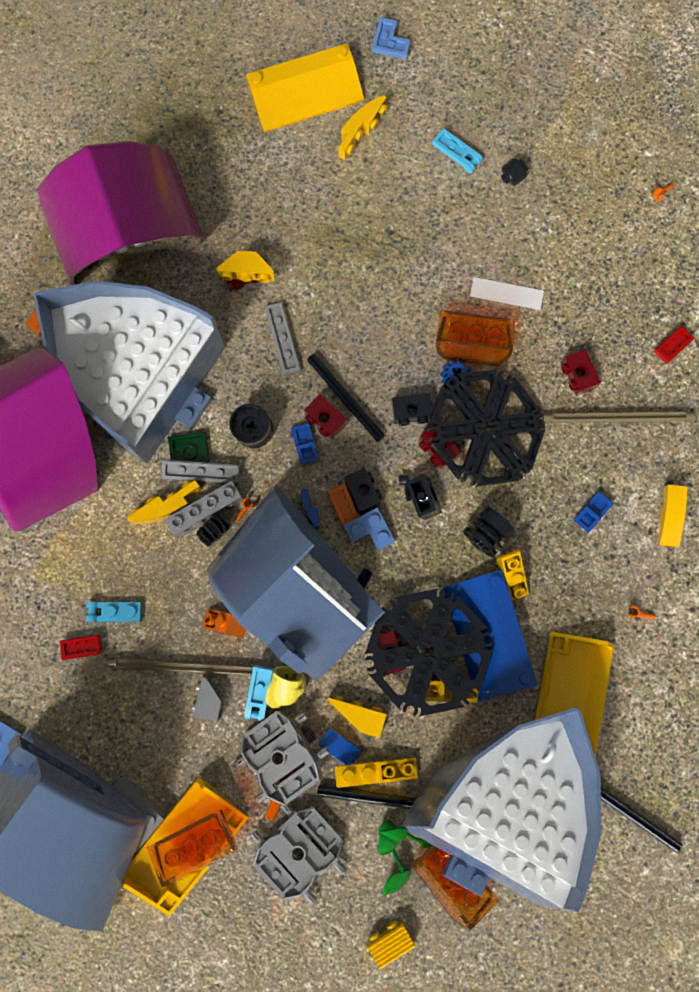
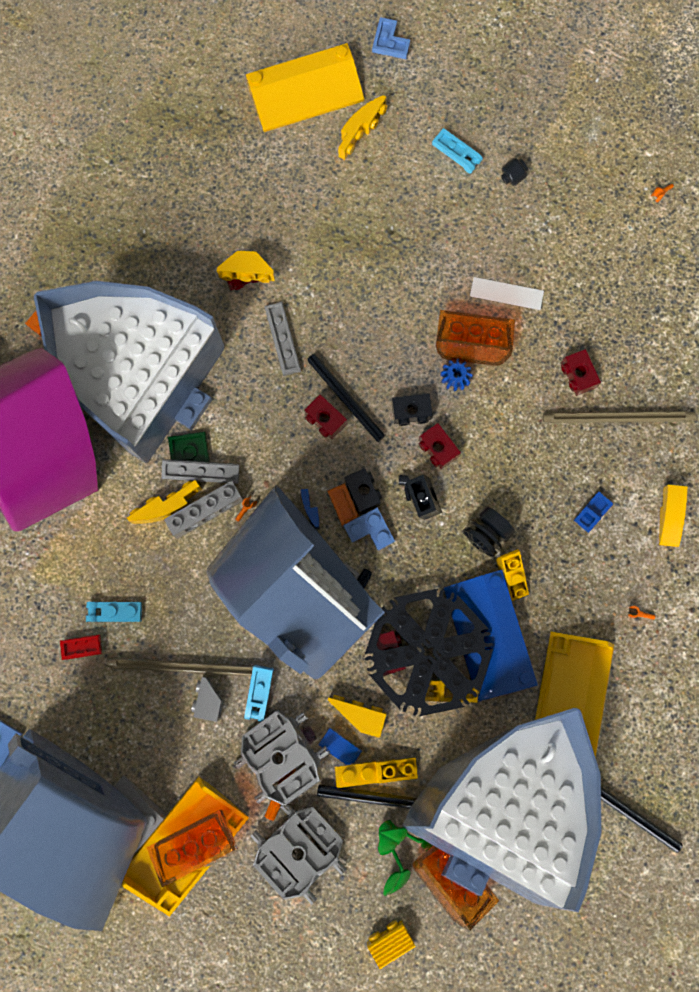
magenta piece [38,141,204,285] -> none
black gear [196,514,230,547] -> none
orange slope [202,609,246,638] -> none
black wheel [229,404,274,449] -> none
light yellow helmet [265,666,306,708] -> none
blue slope [291,423,319,464] -> none
black plate [427,369,545,487] -> none
red plate [653,325,695,364] -> none

